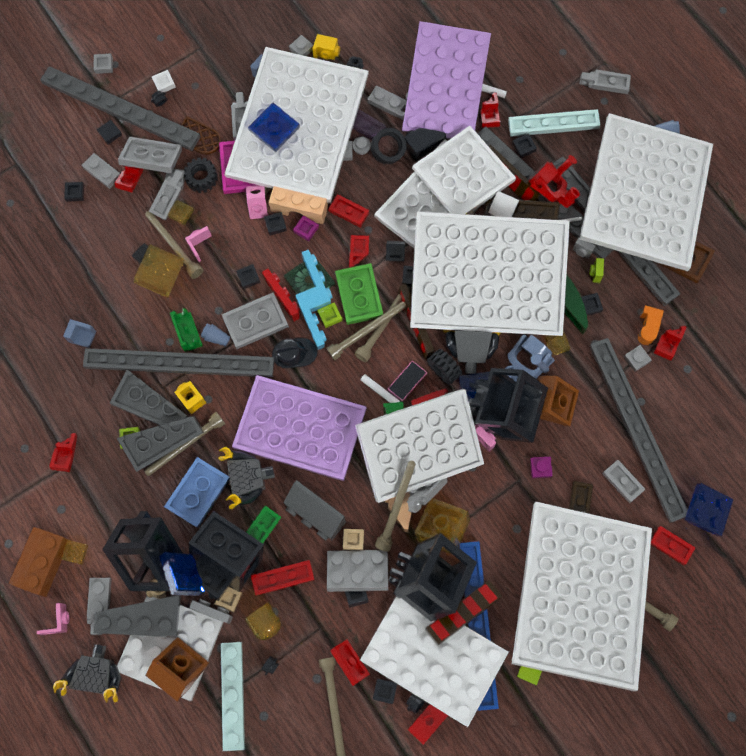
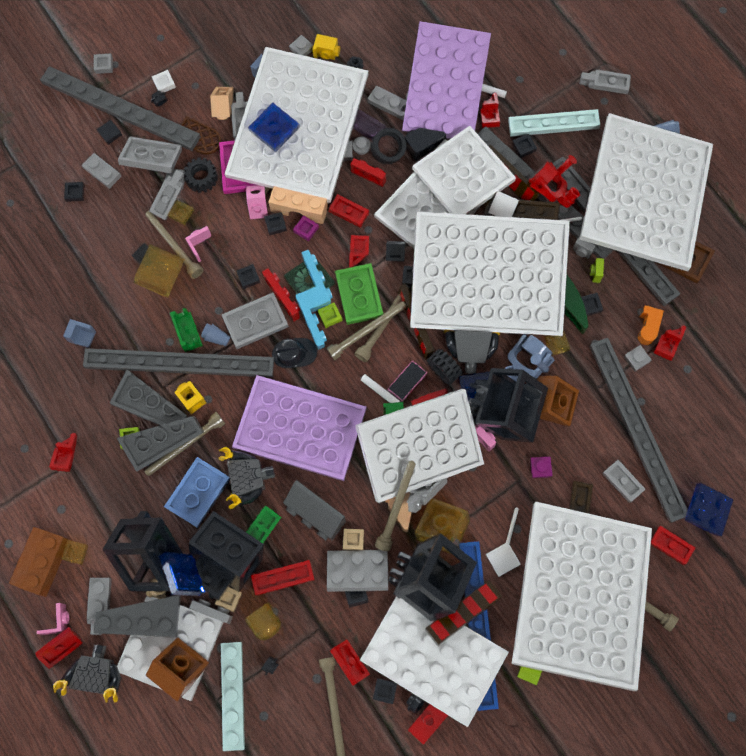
red slope [115,166,144,193] -> none
none -> red plate [35,627,83,669]
none -> light nougat slope [210,87,234,120]
none -> red plate [351,158,386,187]
none -> white piece [486,508,521,577]

